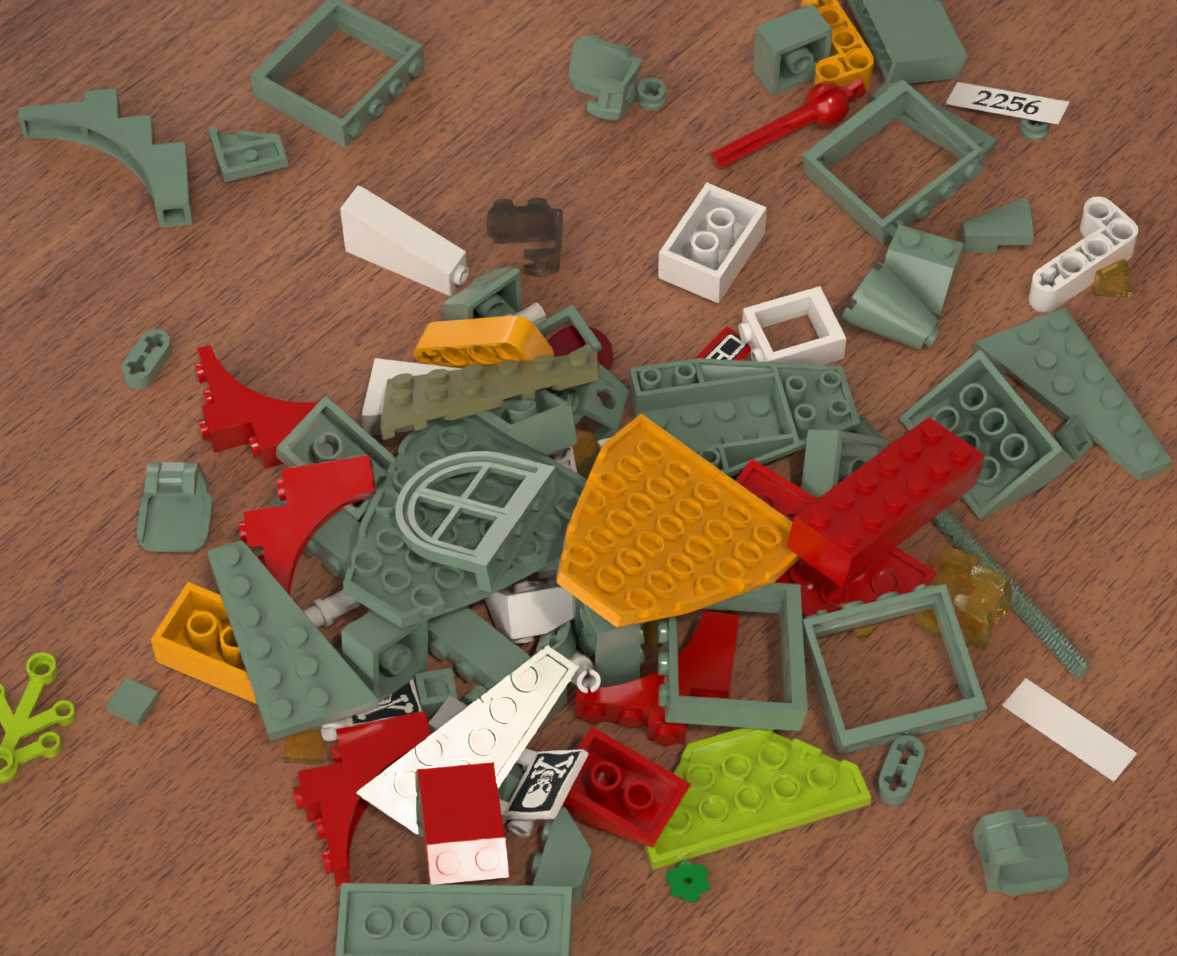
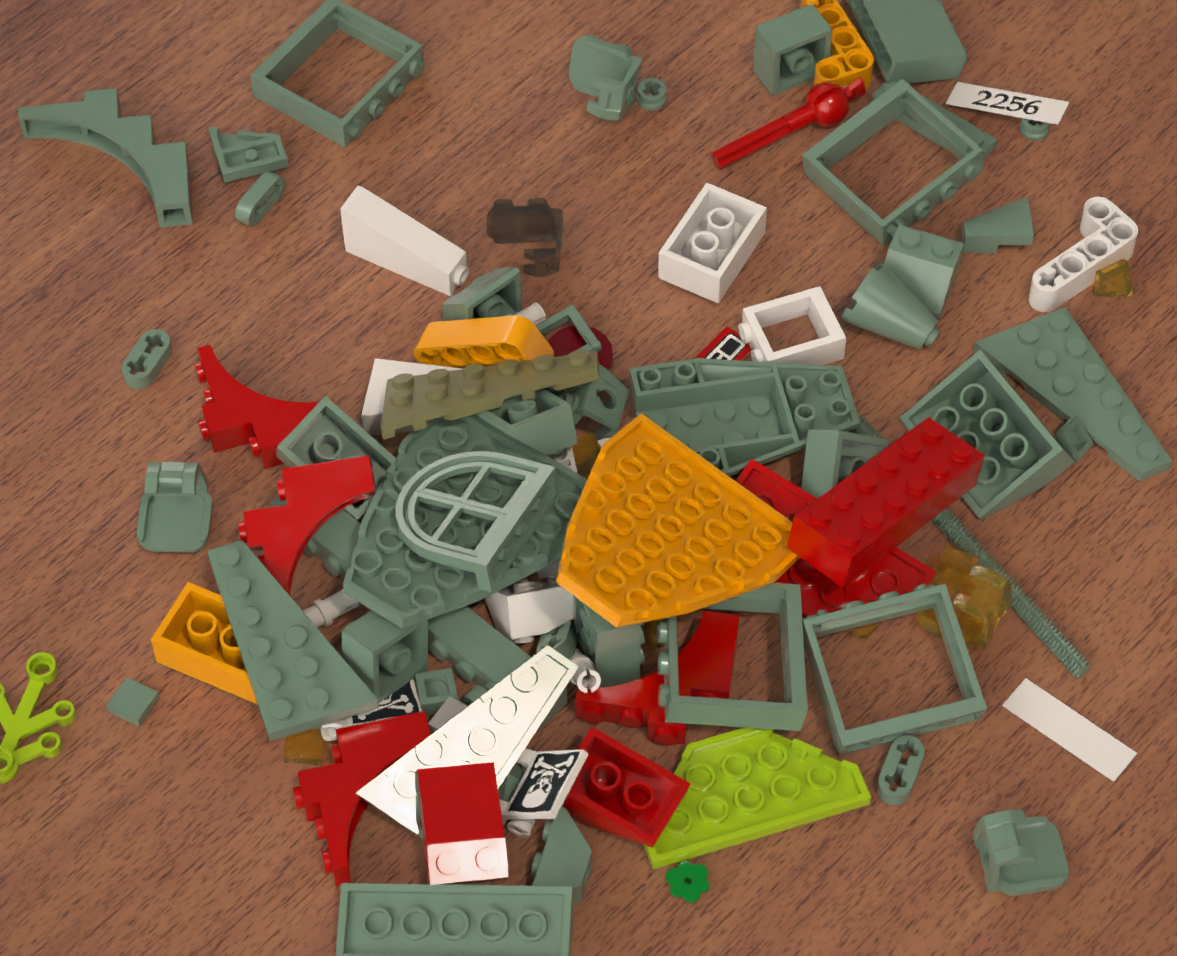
none -> sand green beam [235,171,286,227]

